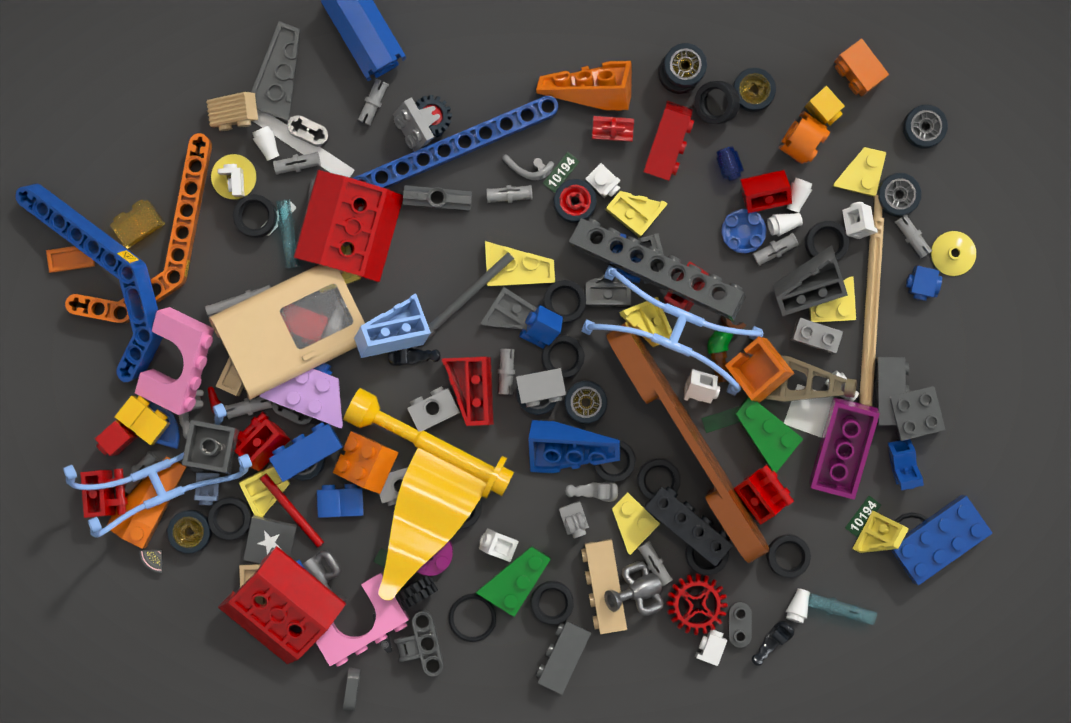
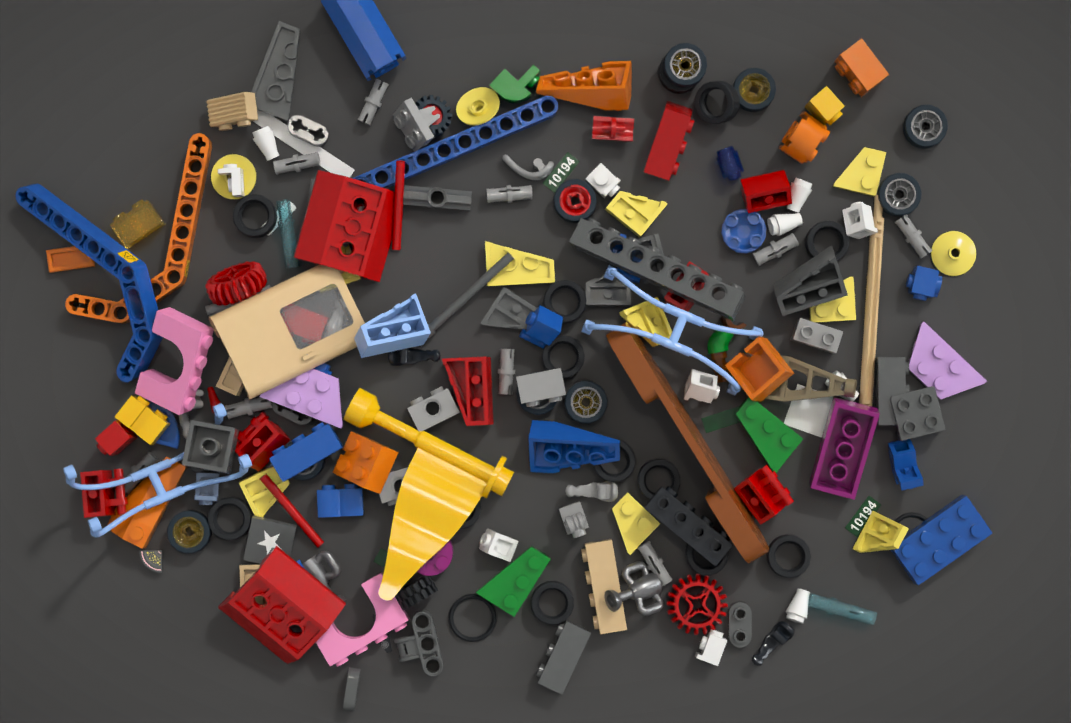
none -> red gear [205,261,267,306]
none -> red bar [392,161,405,250]
none -> light yellow dish [456,87,500,125]
none -> brick [489,65,540,103]
none -> lavender wing [909,321,987,399]

